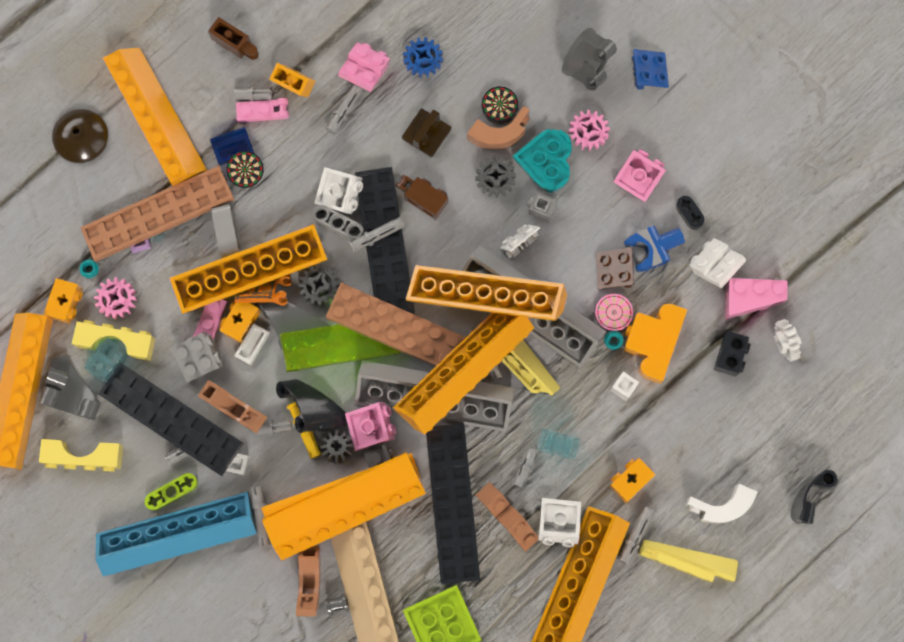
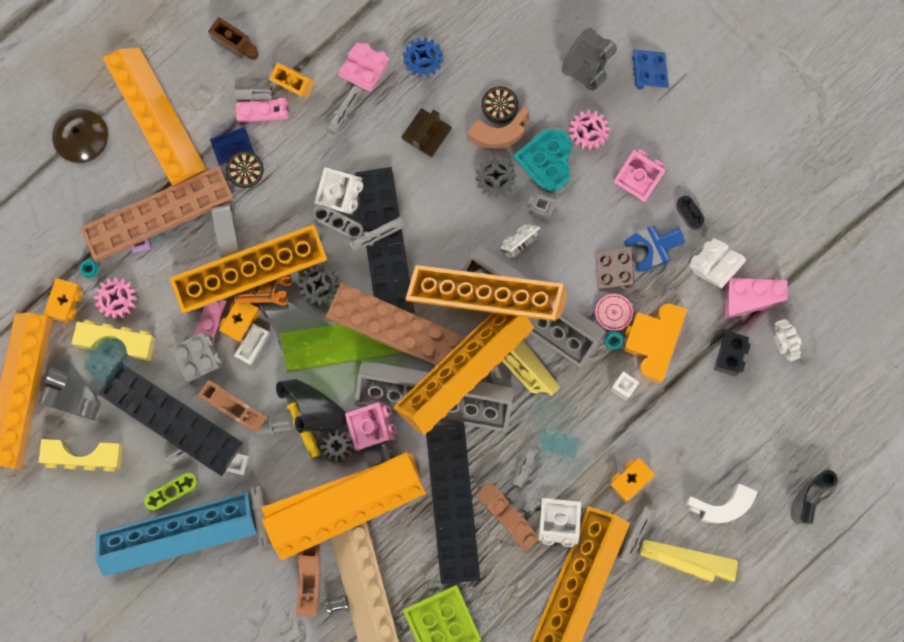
reddish brown brick [395,174,449,220] -> none

